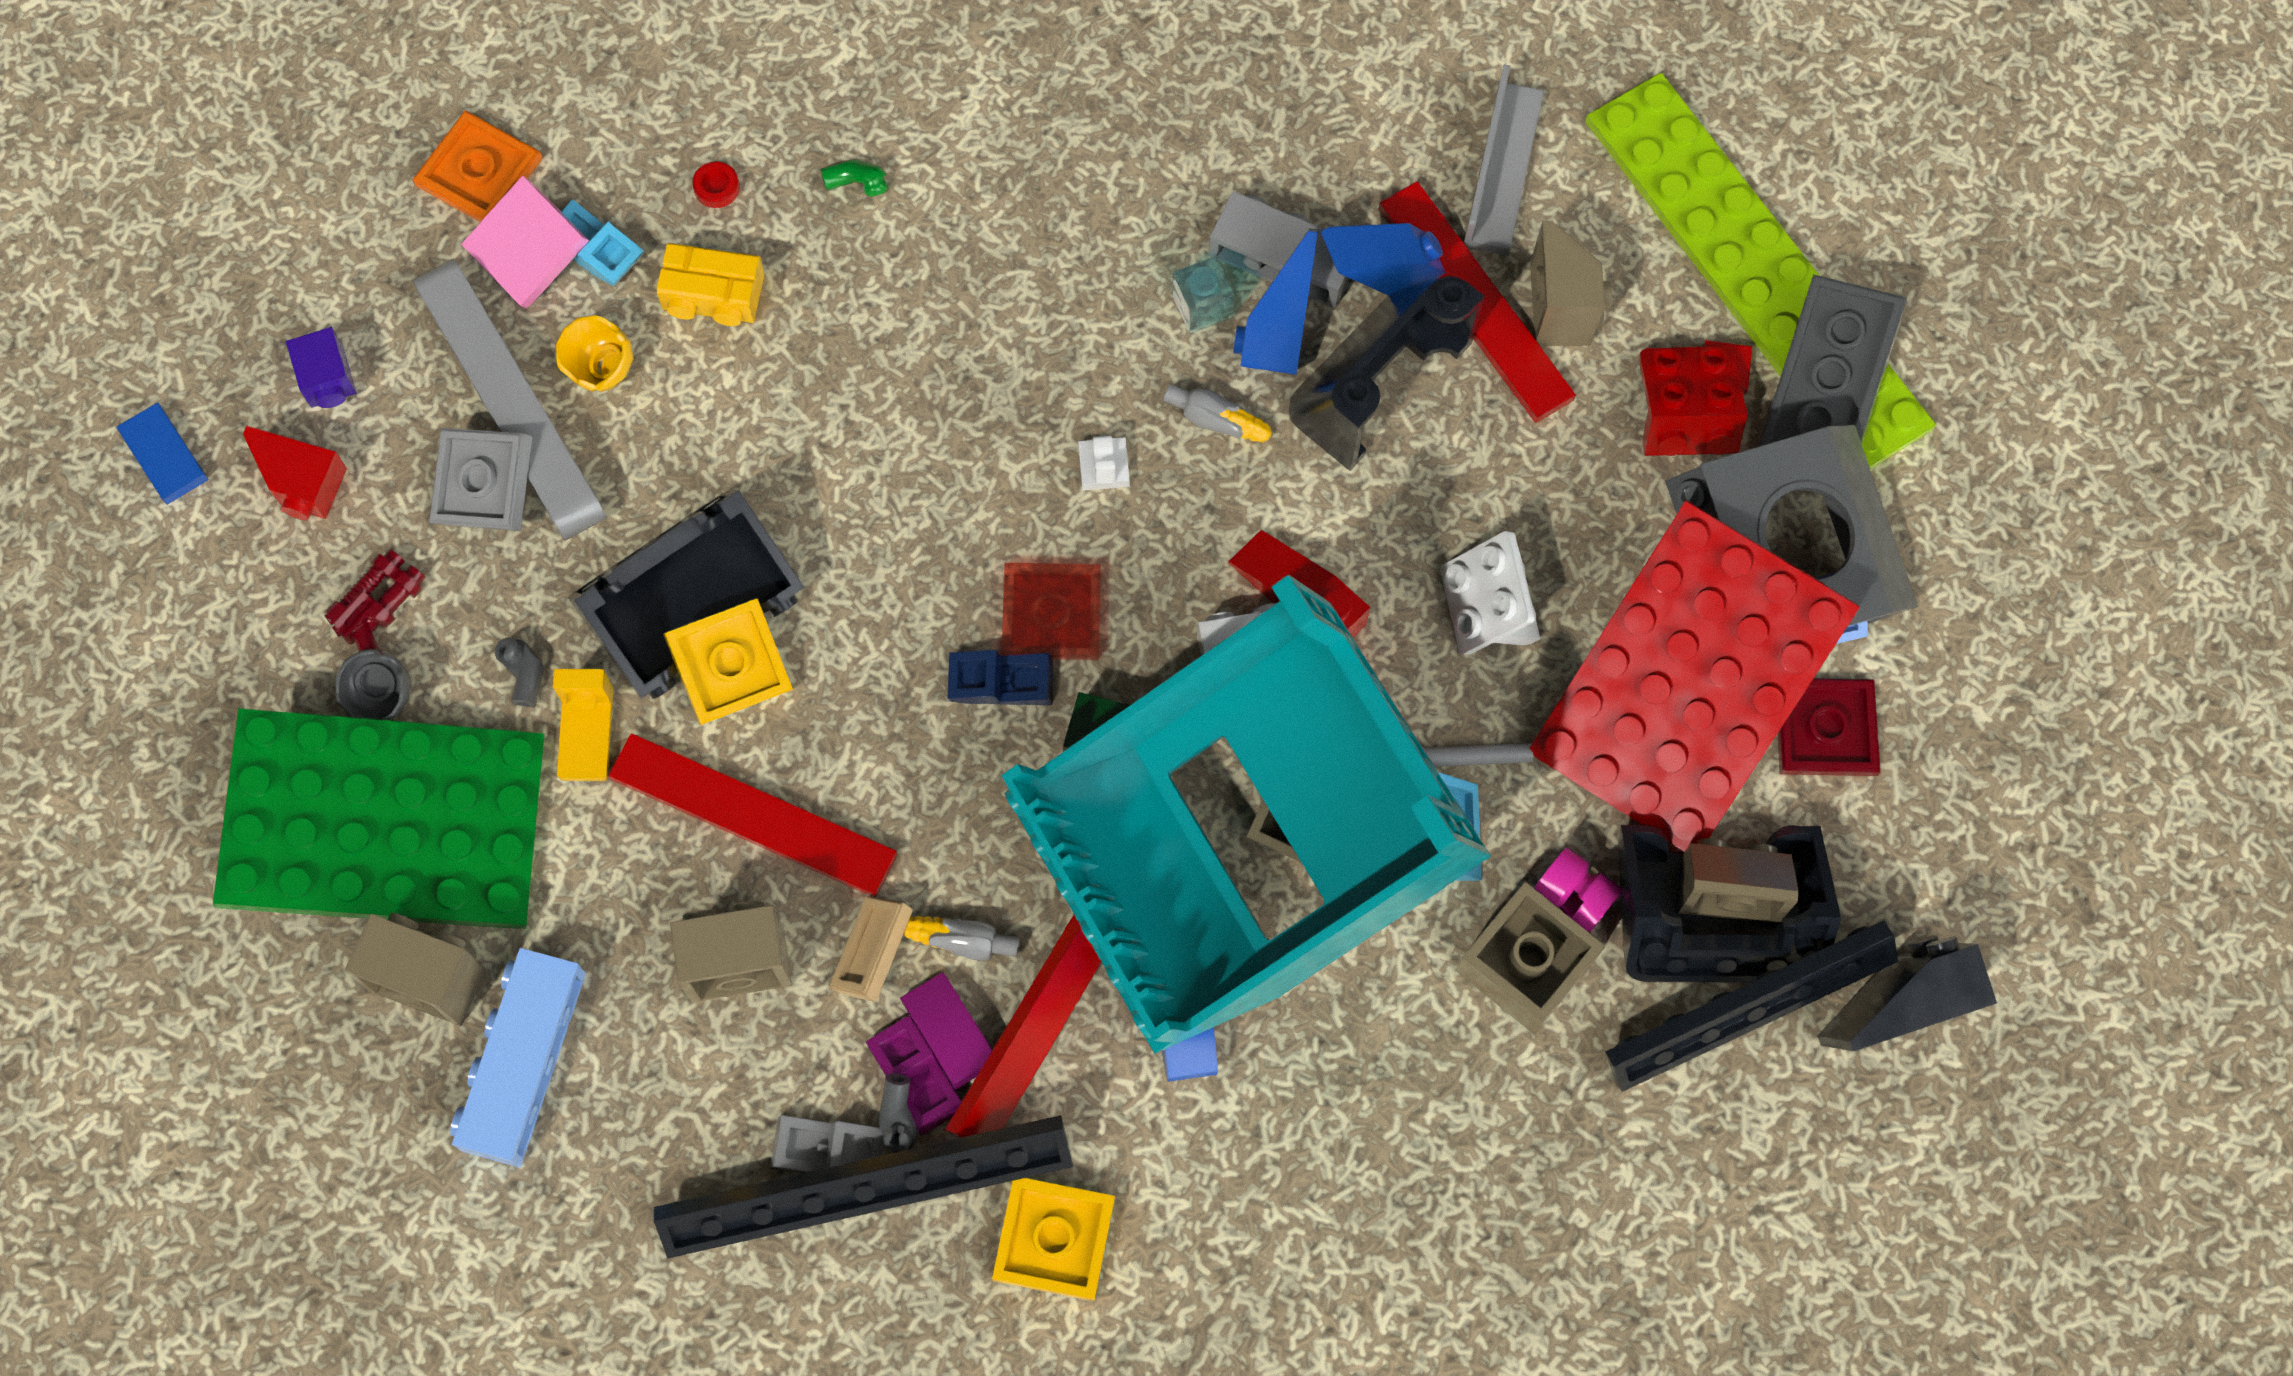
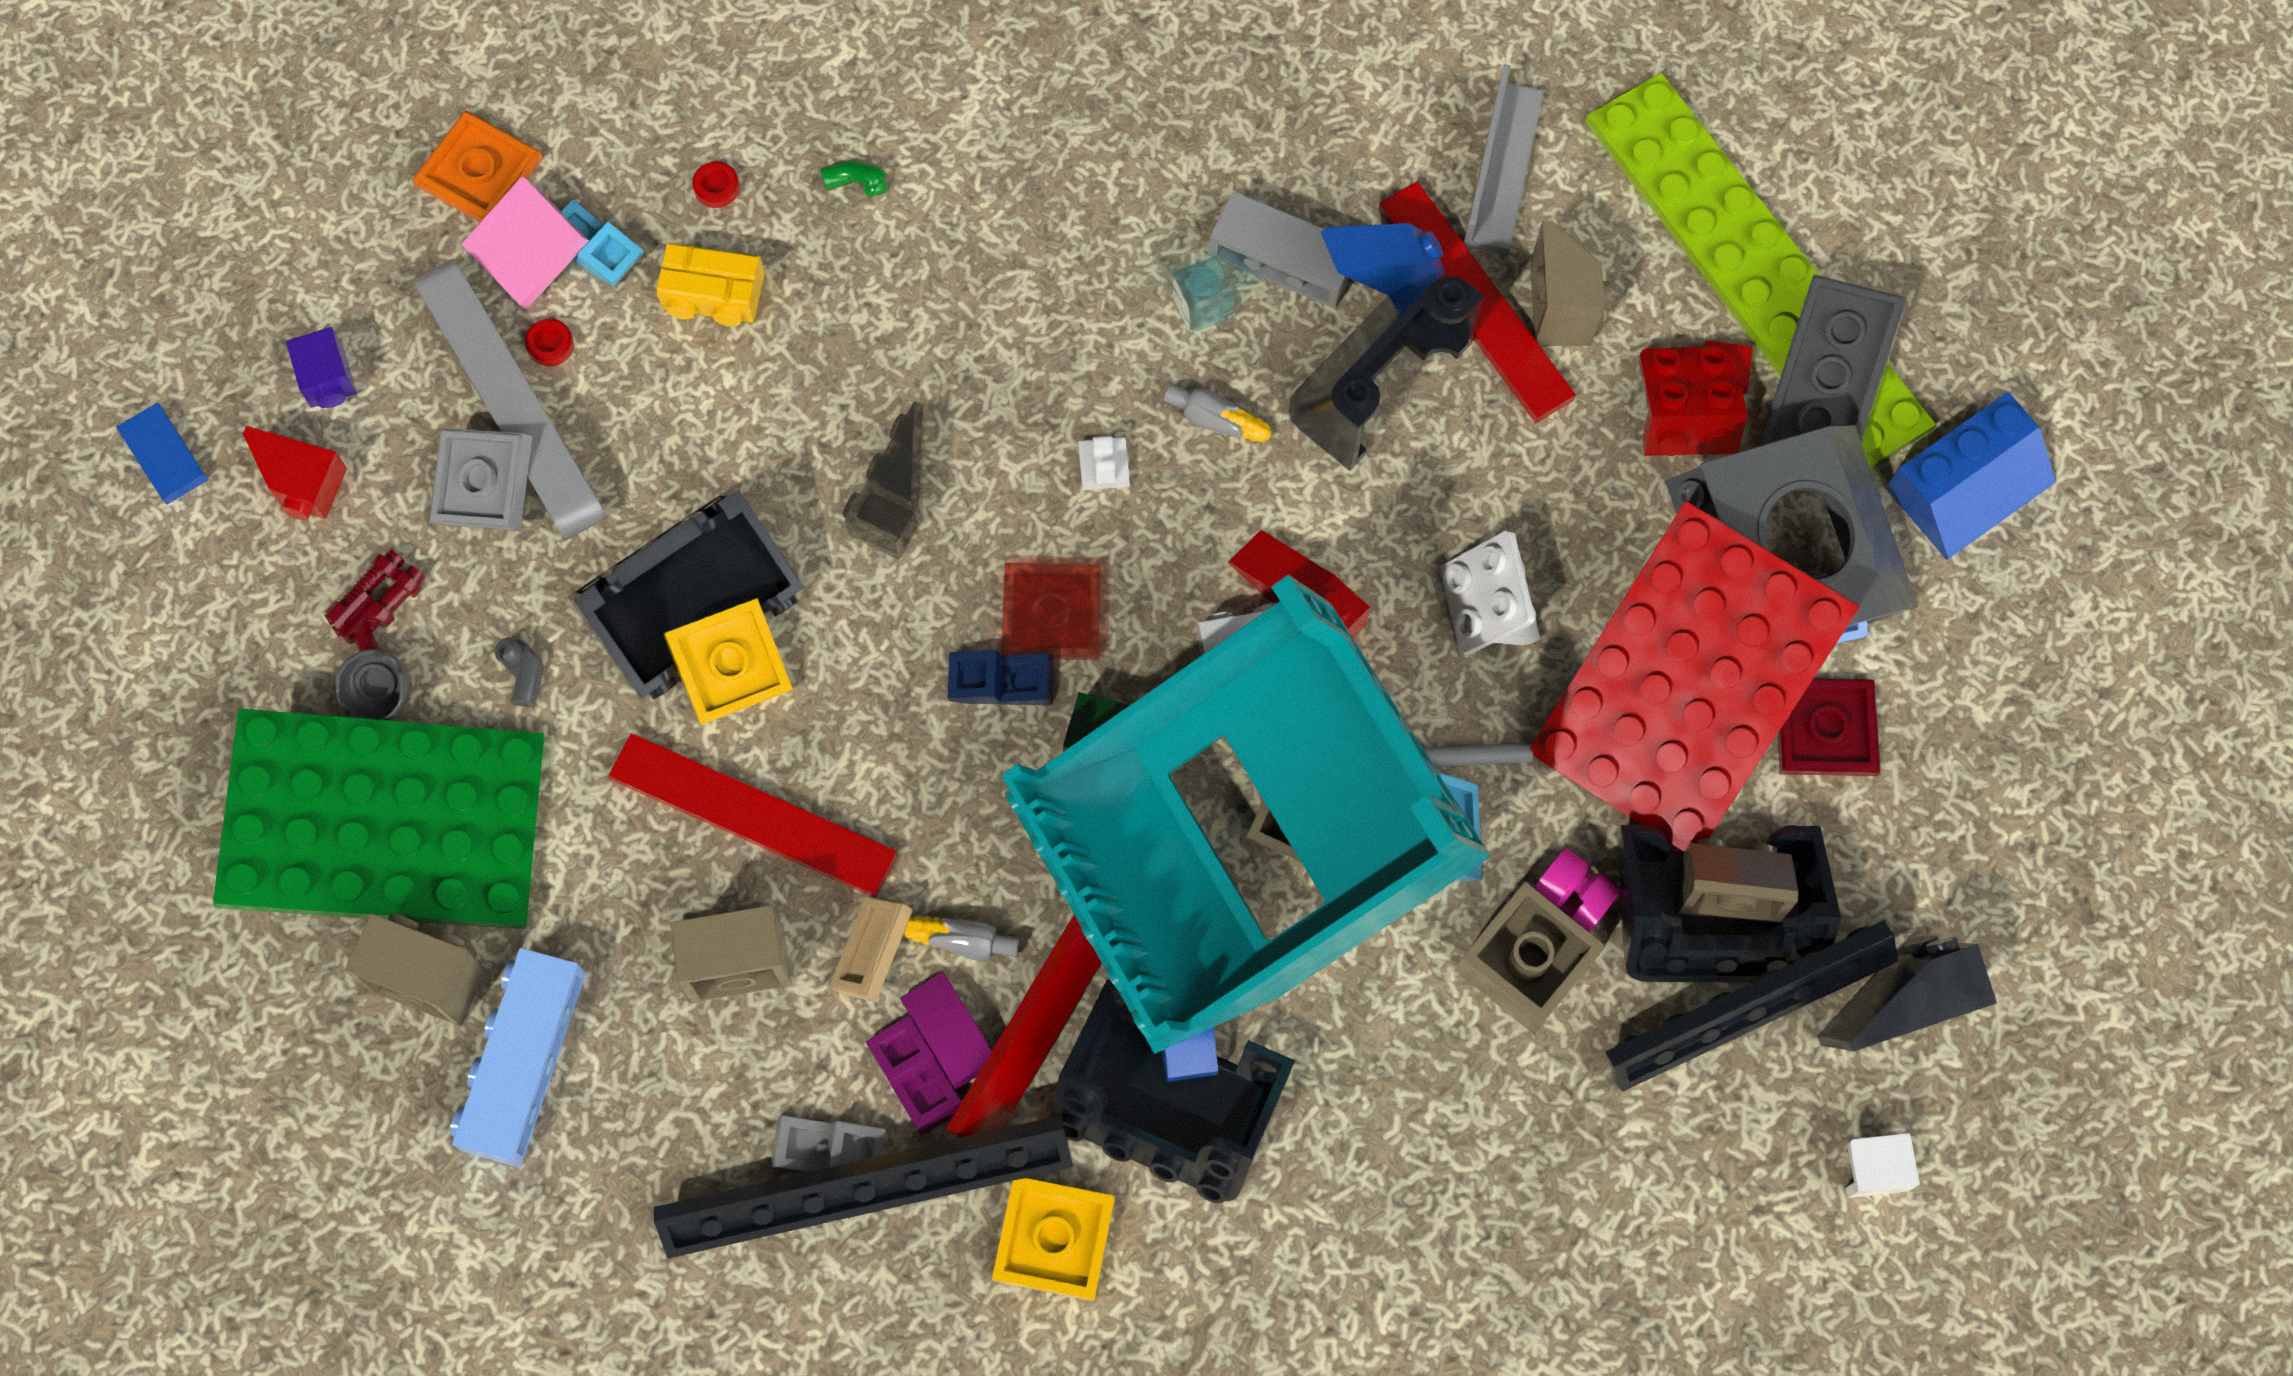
yellow bracket [553,669,614,781] -> none
yellow hair [555,315,634,392] -> none
dark grey arm [878,1073,918,1153] -> none
blue slope [1233,228,1318,375] -> none
none -> red tile [525,319,574,367]
none -> clear smoke slope [843,401,925,560]
none -> black windscreen [1050,979,1295,1203]
none -> white panel [1845,1133,1920,1198]
none -> blue slope [1885,392,2056,560]

